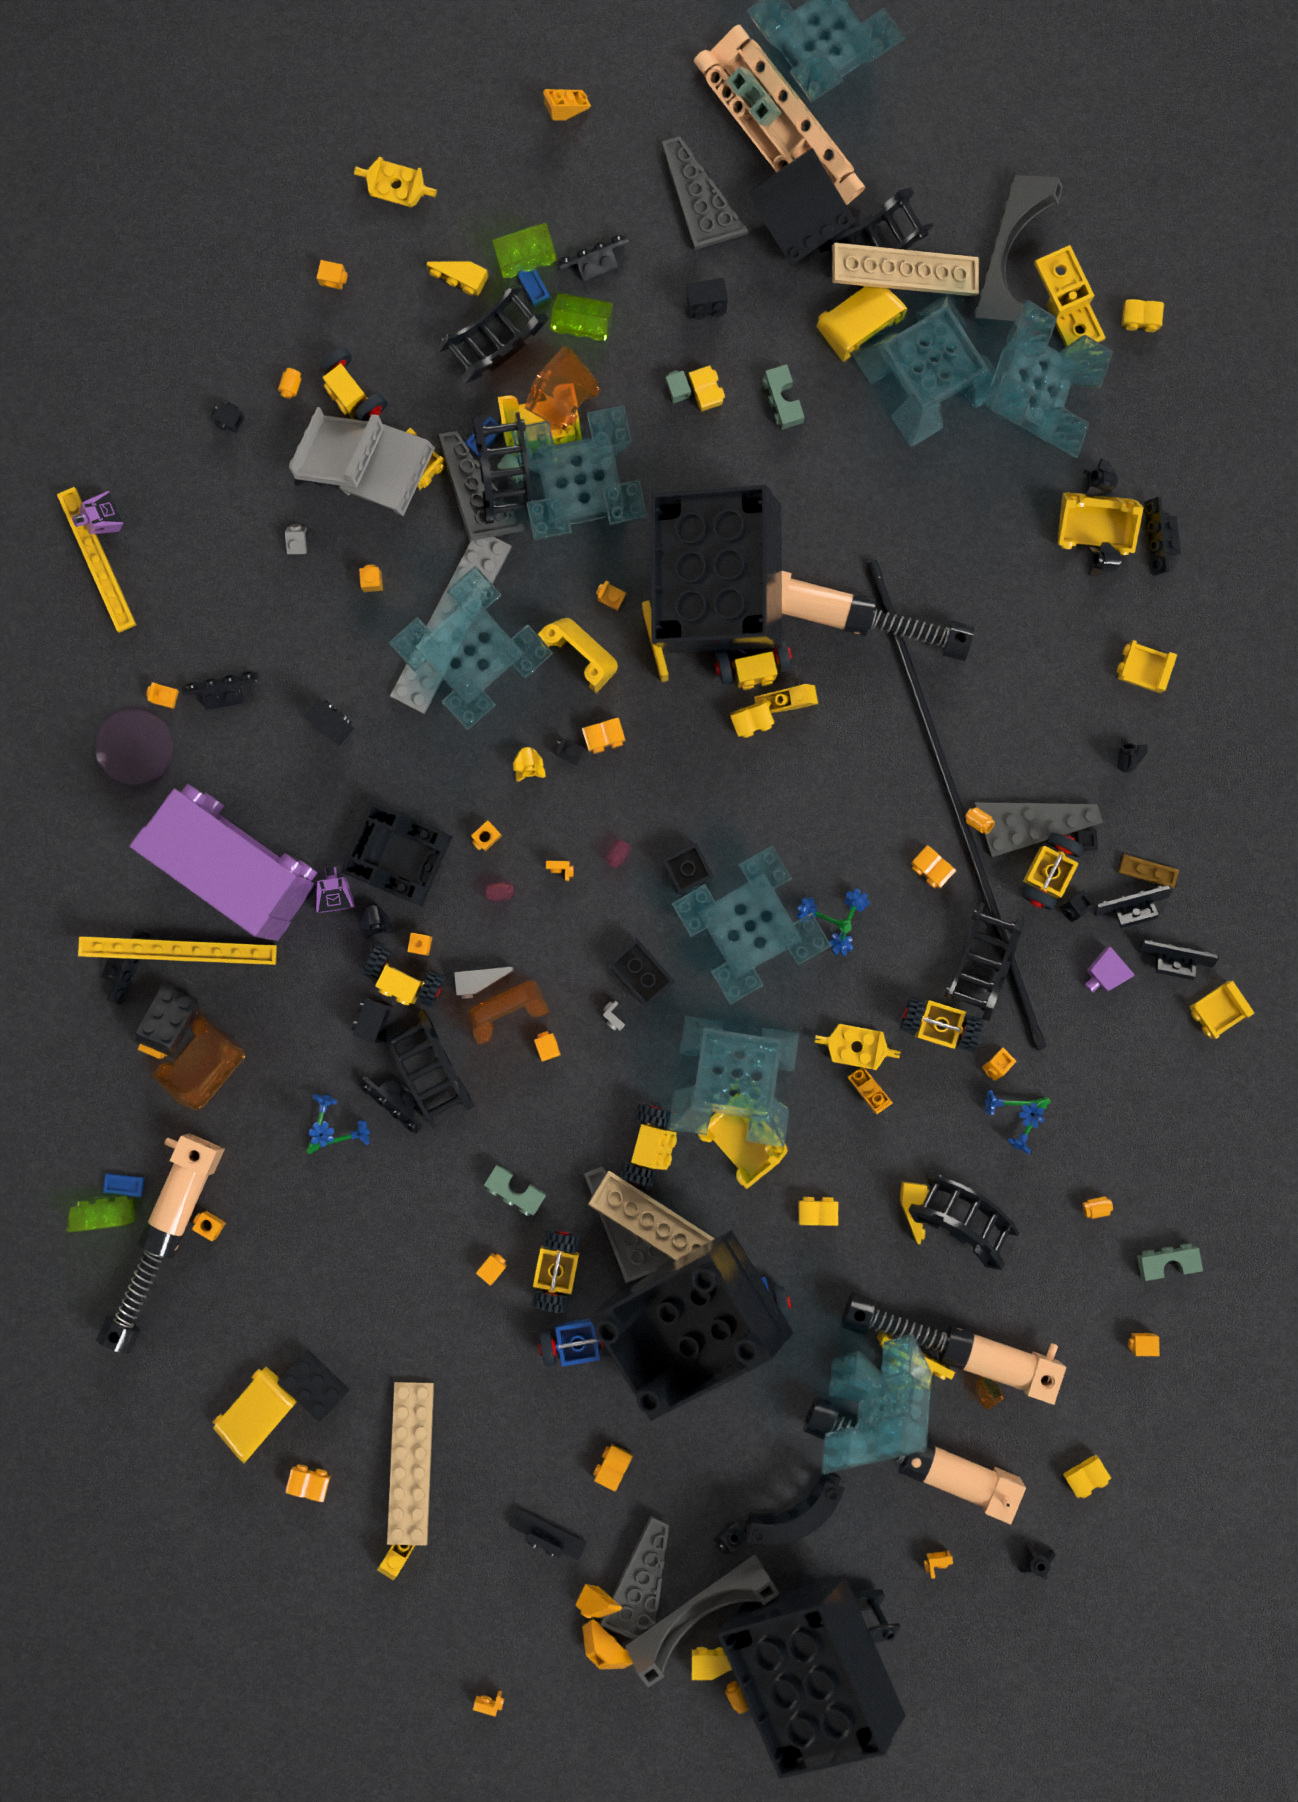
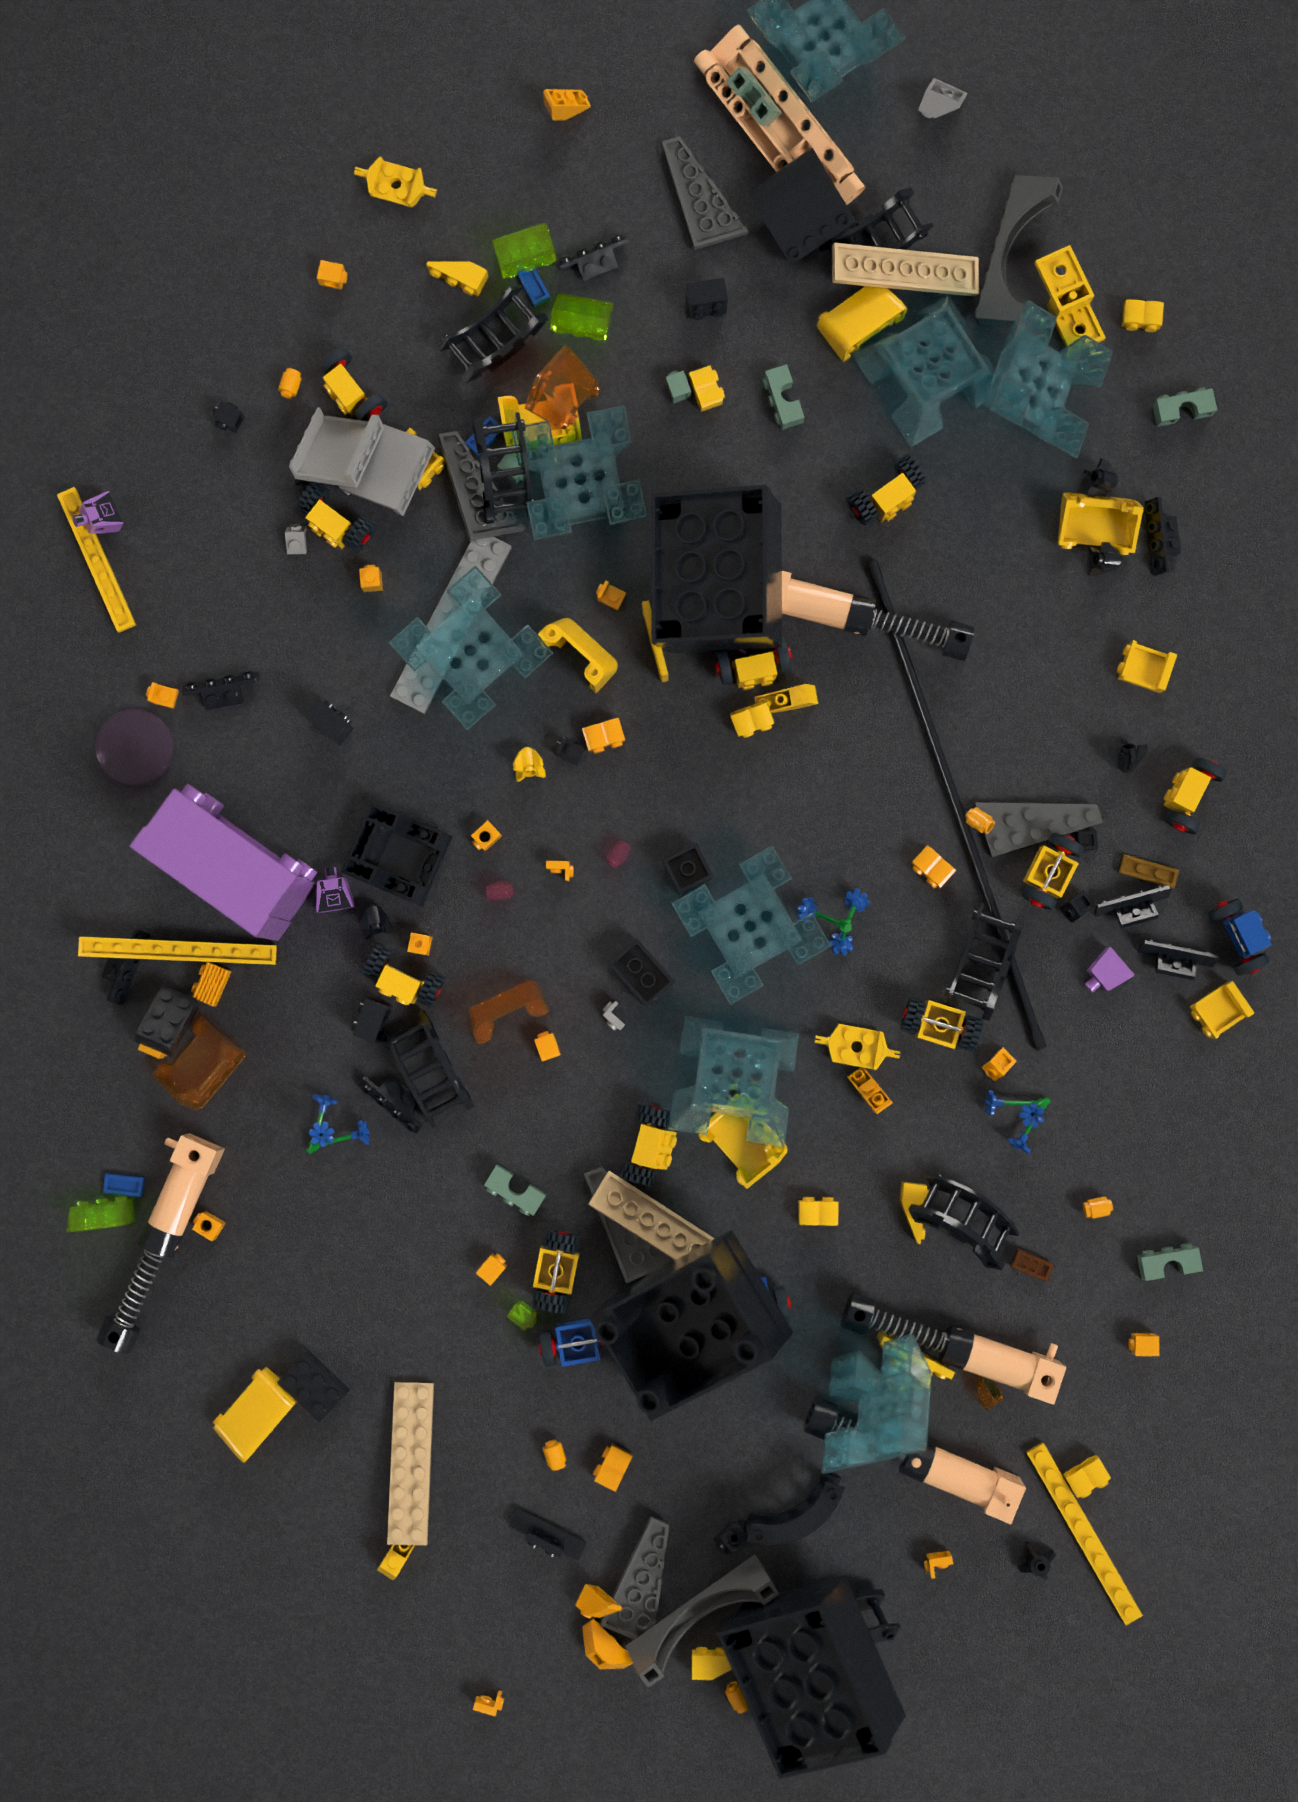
light orange brick [285,1465,331,1502] -> none
light grey slope [454,967,514,999] -> none
none -> light orange brick [191,962,232,1006]
none -> brick [296,482,377,553]
none -> clear neon green brick [506,1298,538,1331]
none -> light orange brick [542,1439,566,1471]
none -> brick [846,454,927,526]
none -> light grey slope [918,78,968,118]
none -> reddish brown plate [1010,1248,1054,1282]
none -> yellow plate [1026,1442,1143,1625]
none -> sand green arch [1152,387,1217,427]
none -> brick [1164,758,1227,835]
none -> brick [1207,899,1272,976]

